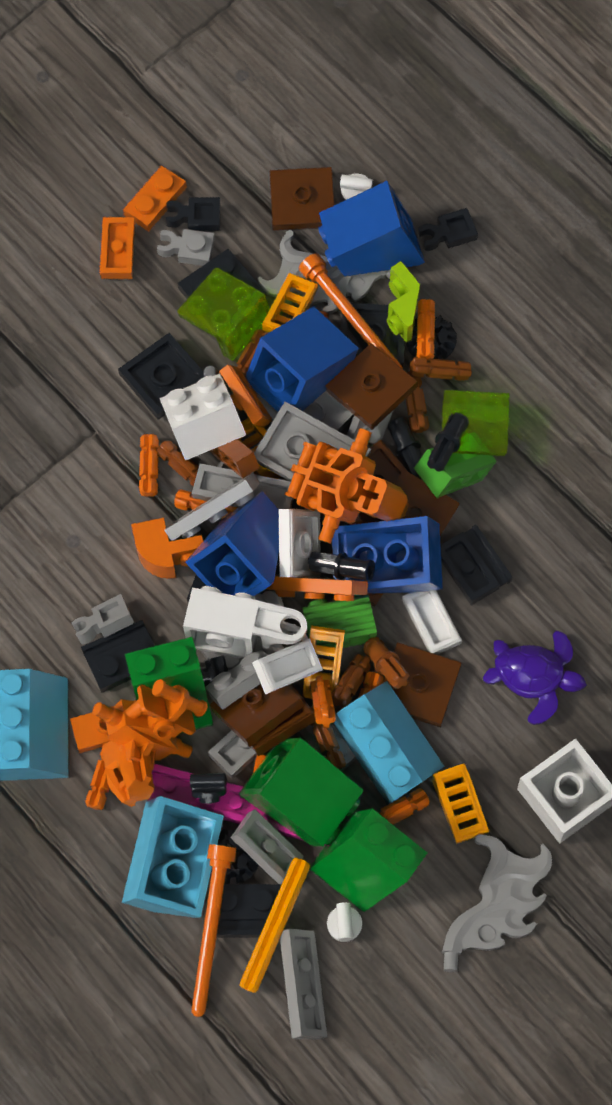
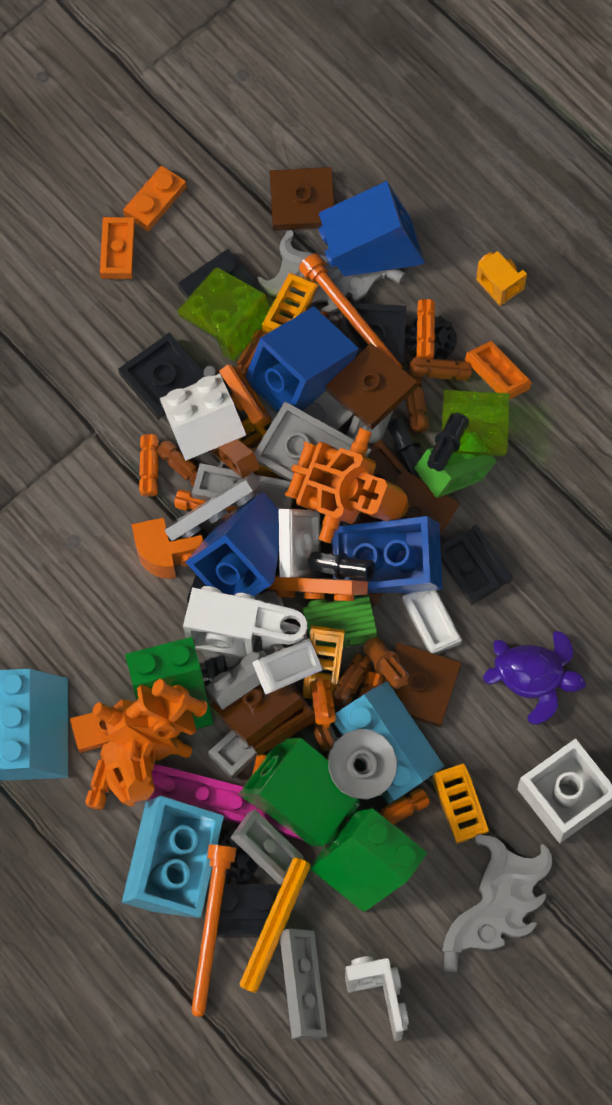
light grey plate [72,594,134,645] -> none
black plate [81,620,155,693] -> none
light grey plate [157,229,215,266] -> none
black plate [166,197,220,231] -> none
black plate [190,773,227,804] -> none
white plate [327,902,362,942] -> none
white plate [340,174,373,200] -> none
lime slope [387,261,420,343] -> none
black plate [418,208,478,251] -> none
none -> light grey dish [328,729,397,799]
none -> white bracket [345,956,409,1041]
none -> orange plate [465,341,532,402]
none -> light orange brick [476,251,527,306]

